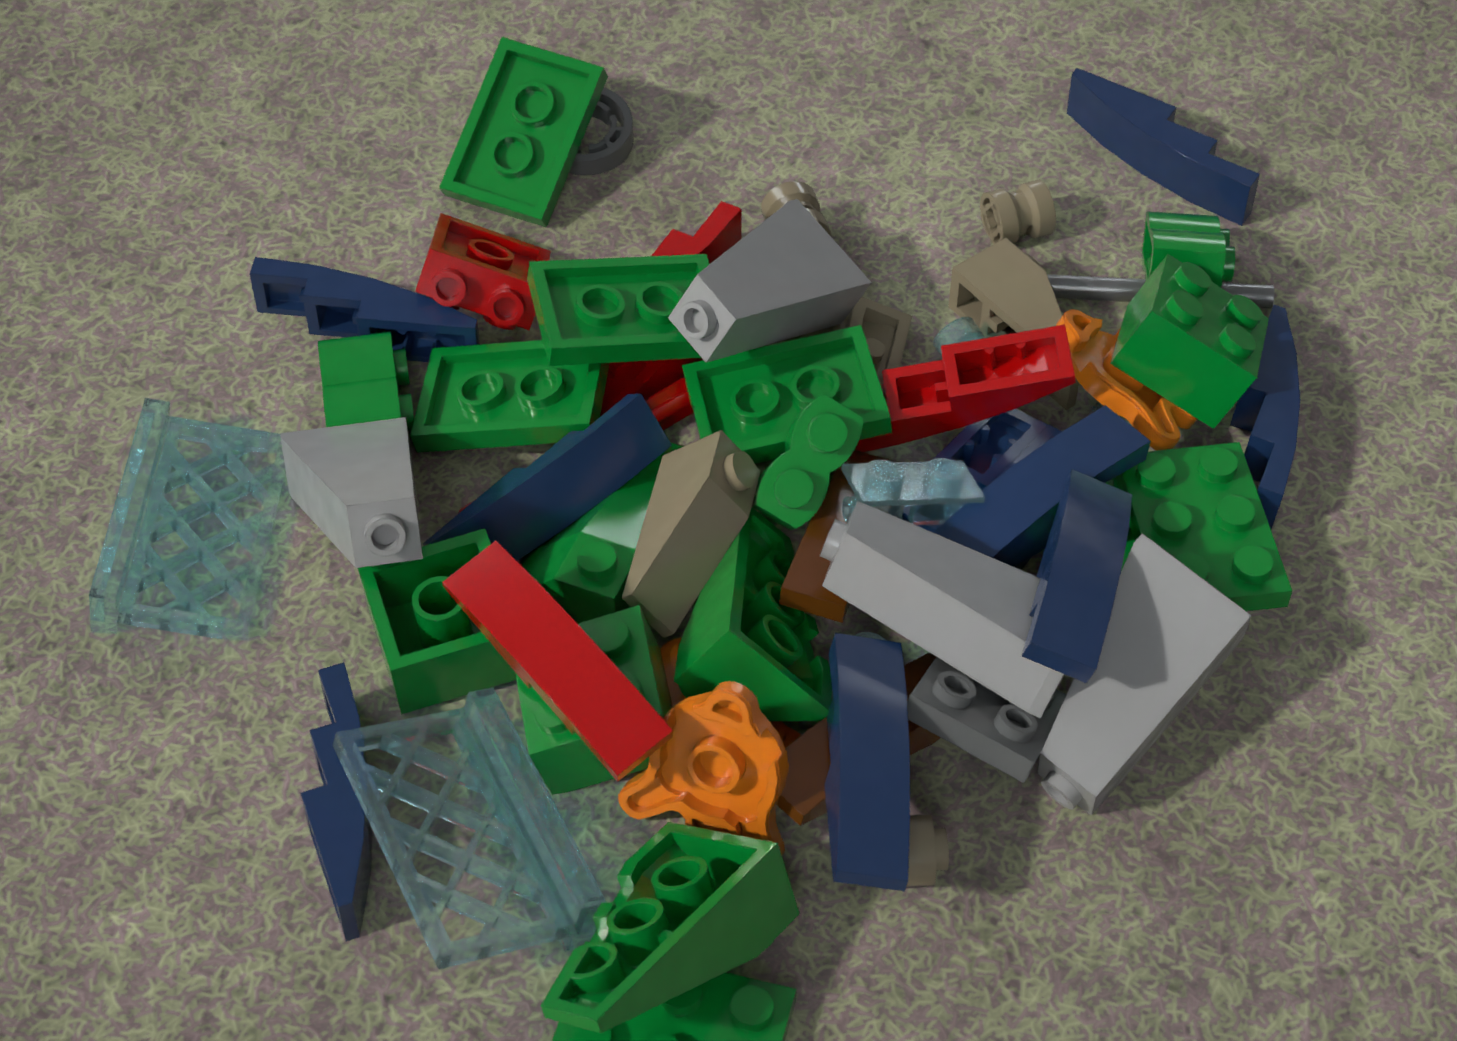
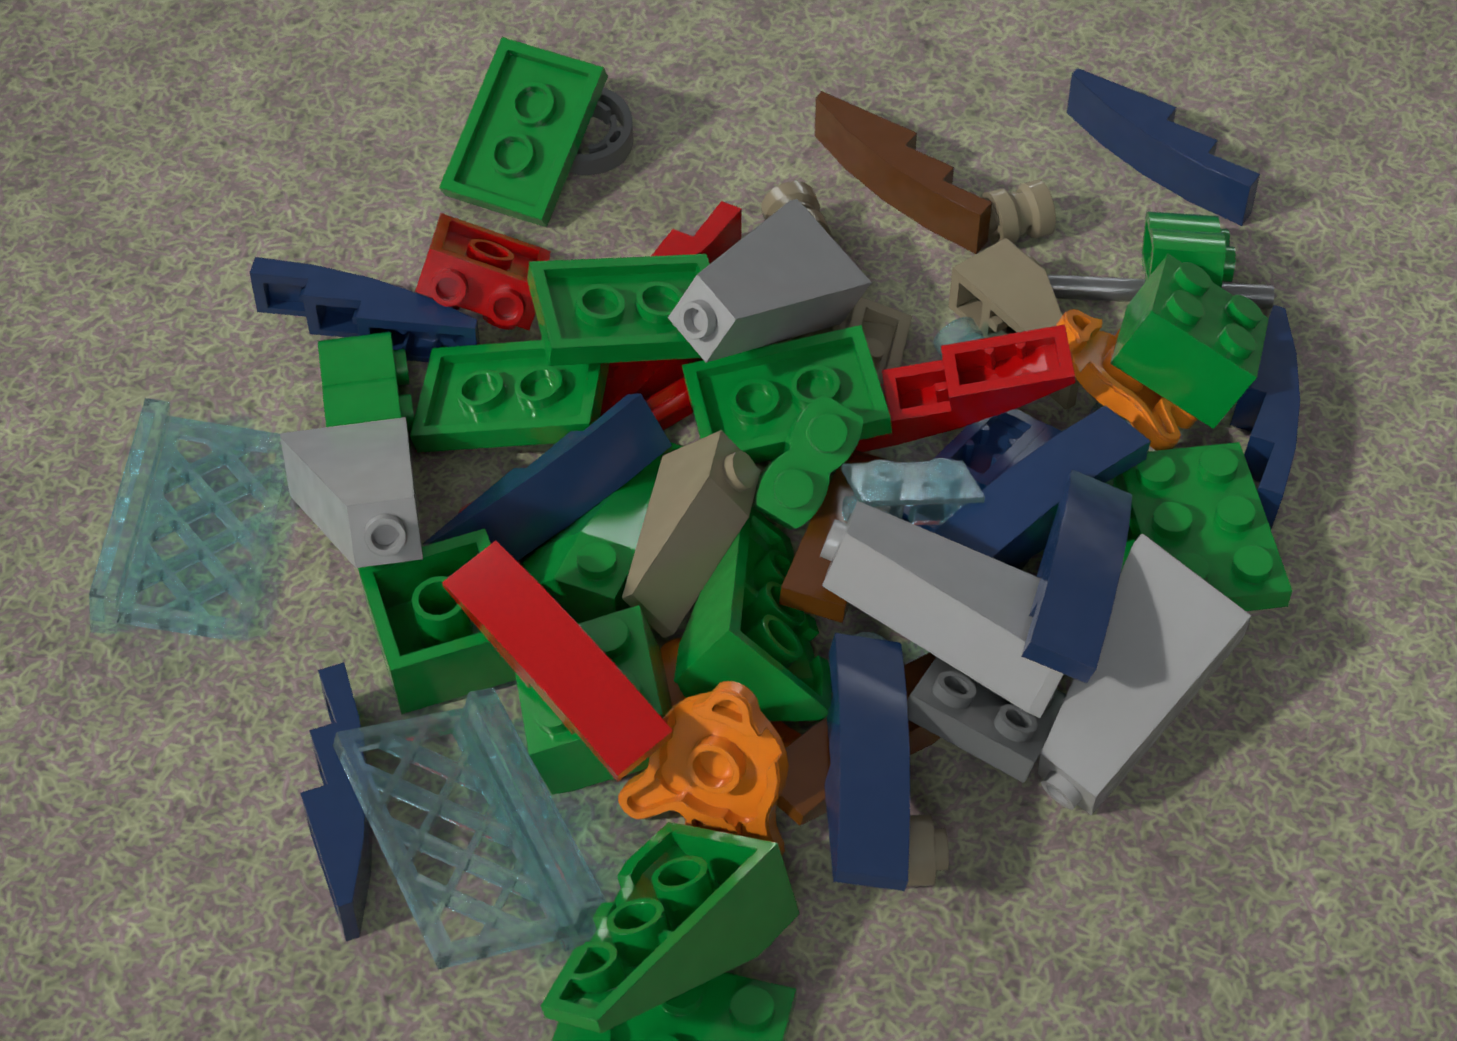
none -> reddish brown slope [815,91,992,254]

